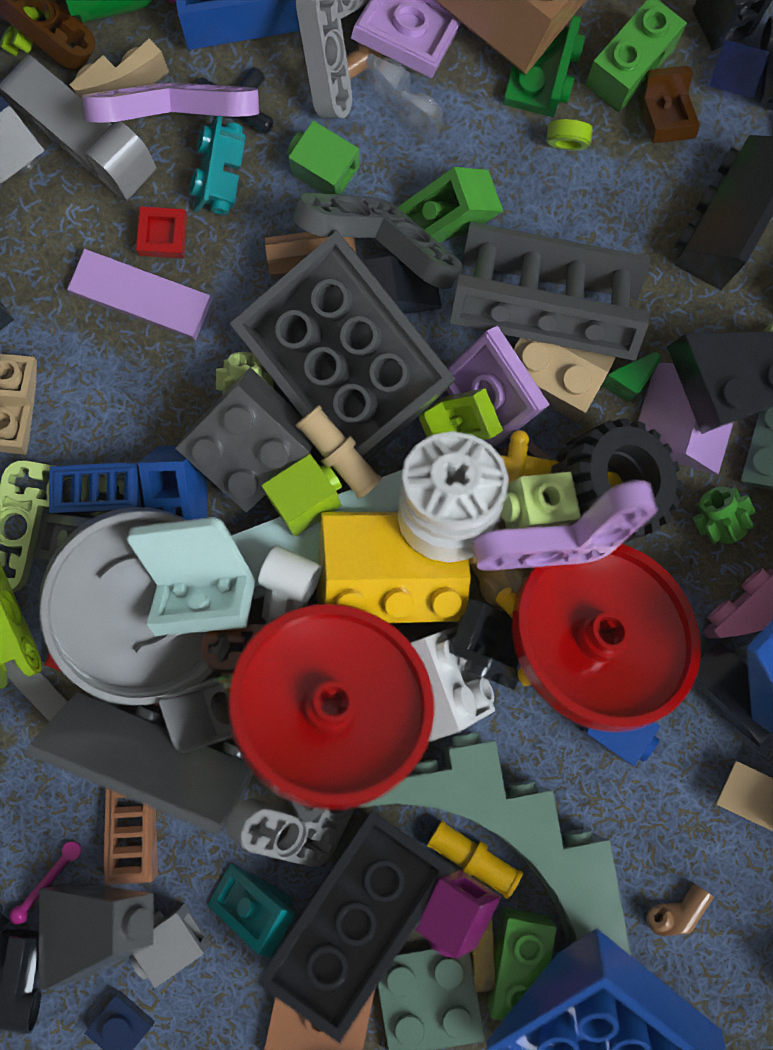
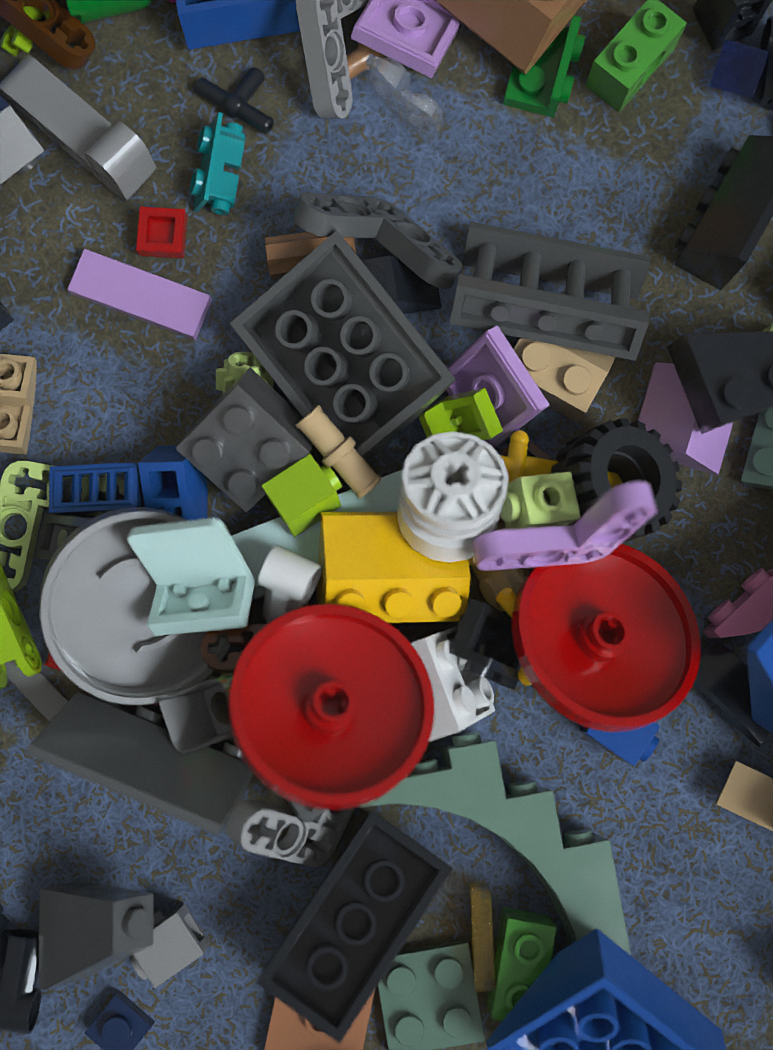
dark pink hinge [9,841,82,925] -> none
tan slope [69,39,169,98] -> none
lavender beam [82,83,259,123] -> none
nougat slope [104,788,158,885] -> none
teal slope [208,863,296,958] -> none
bright green brick [287,120,360,195] -> none
bright green slope [397,167,503,243] -> none
magenta brick [416,870,501,959] -> none
yellow pin [426,820,523,899] -> none
lime tile [546,119,593,151] -> none
green slope [601,352,662,403] -> none
reddish brown bracket [639,66,700,143] -> none
medium nougat arm [646,883,714,936] -> none
bright green gear [693,487,755,544] -> none

